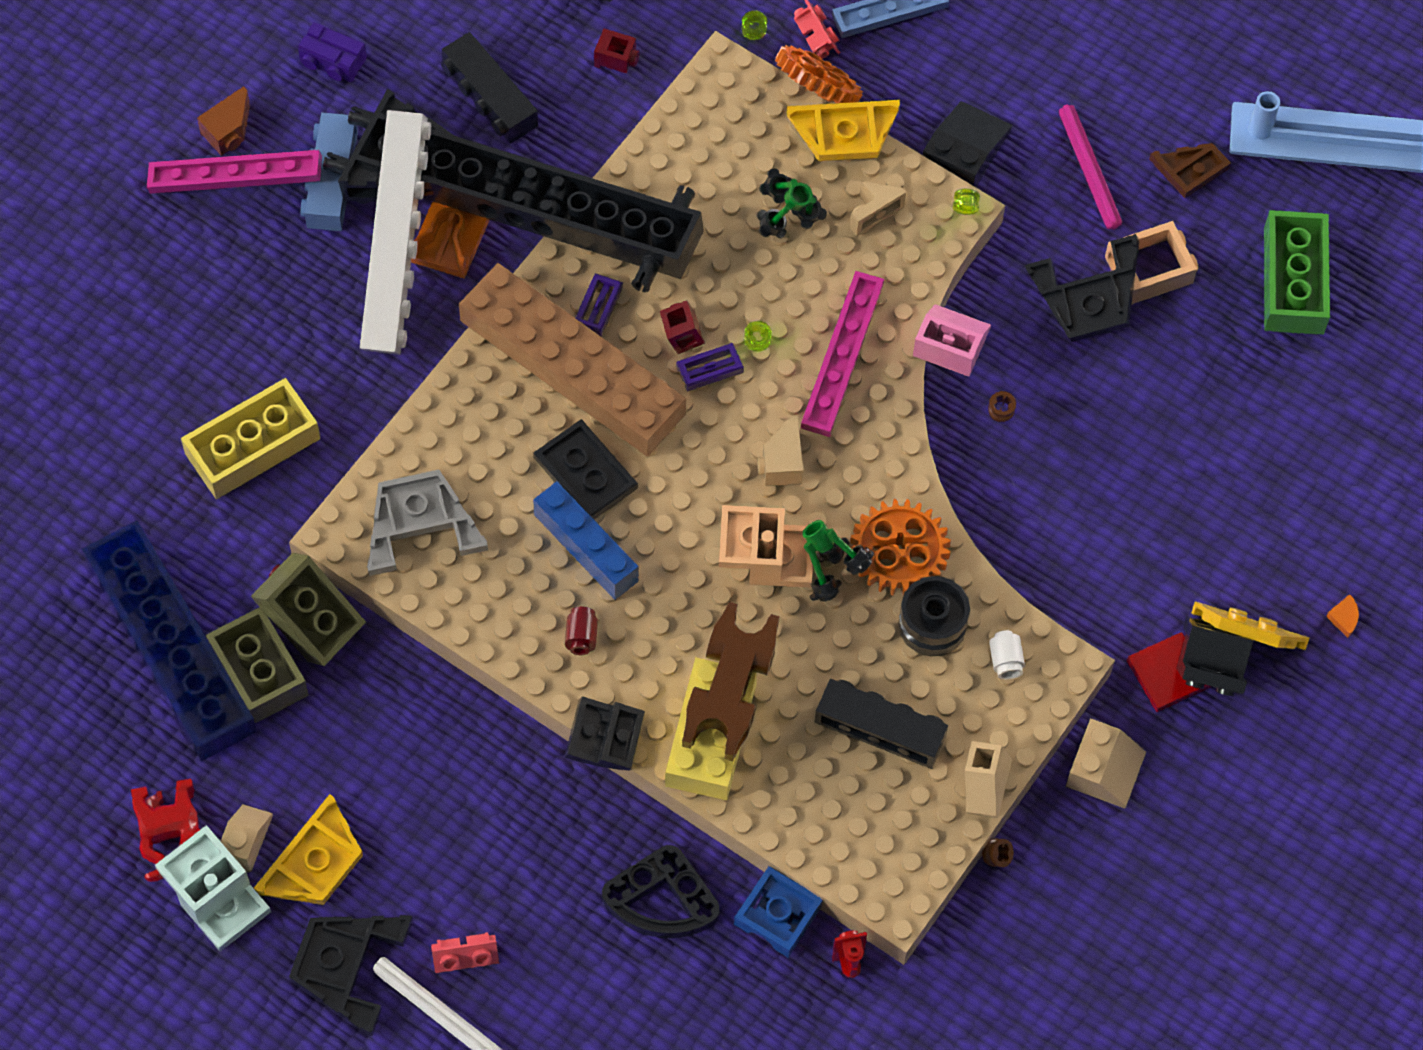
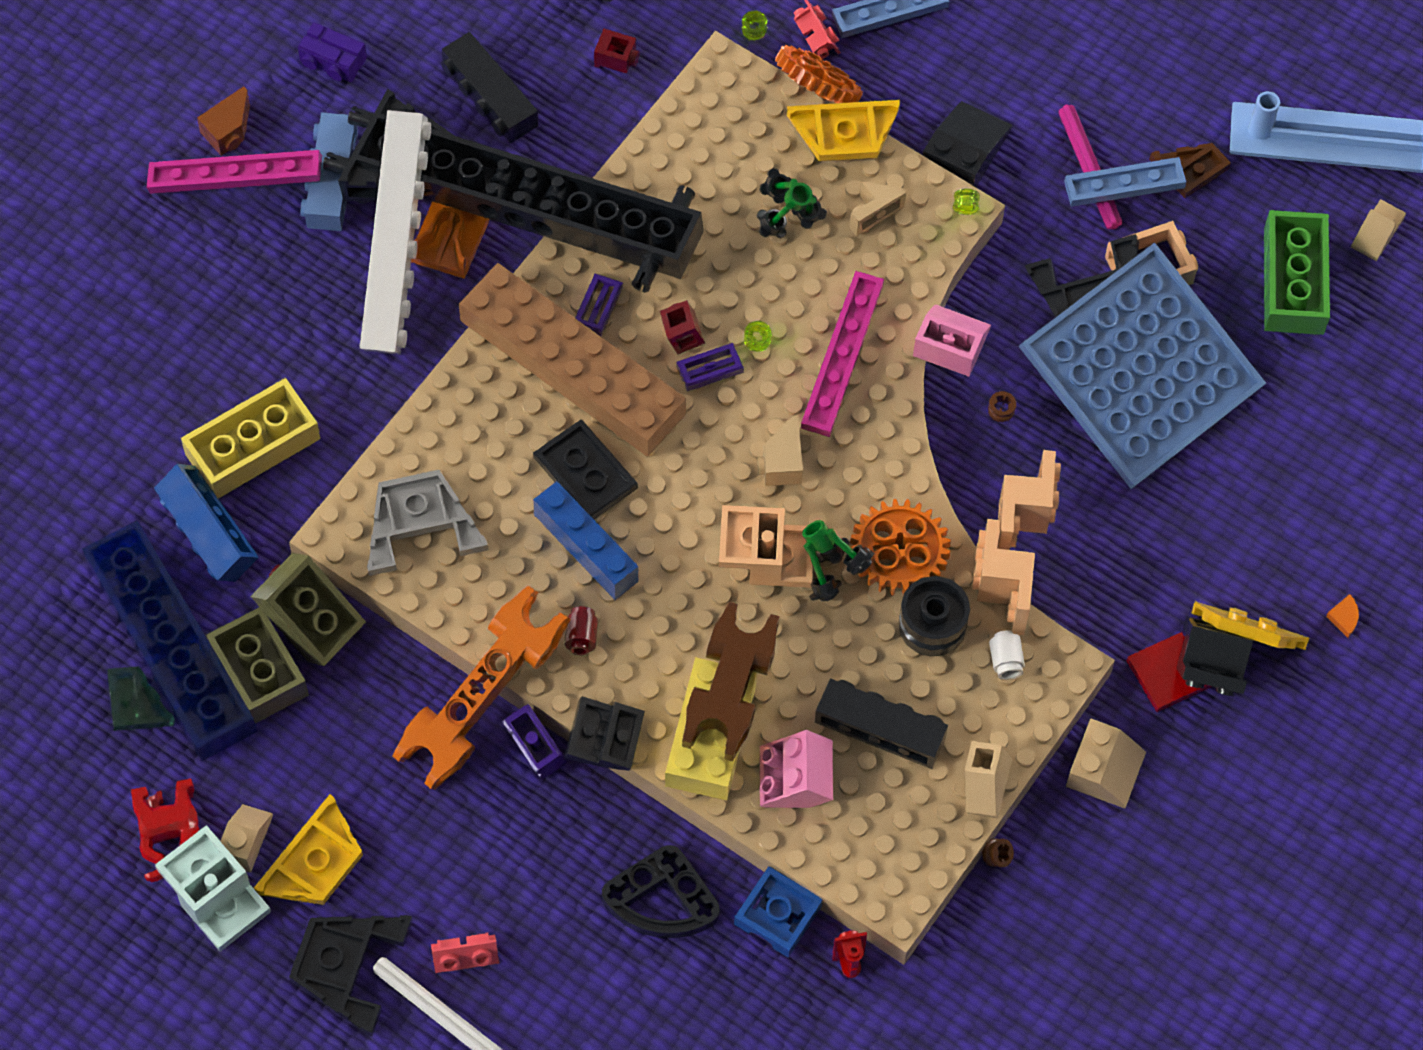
none -> wing [107,666,175,731]
none -> blue brick [154,464,259,582]
none -> orange piece [392,586,571,790]
none -> dark purple brick [502,704,567,780]
none -> bright pink slope [760,730,833,808]
none -> light nougat bracket [972,519,1035,635]
none -> light nougat bracket [997,450,1061,550]
none -> medium blue plate [1018,243,1266,489]
none -> medium blue plate [1064,157,1186,207]
none -> tan slope [1351,199,1406,261]

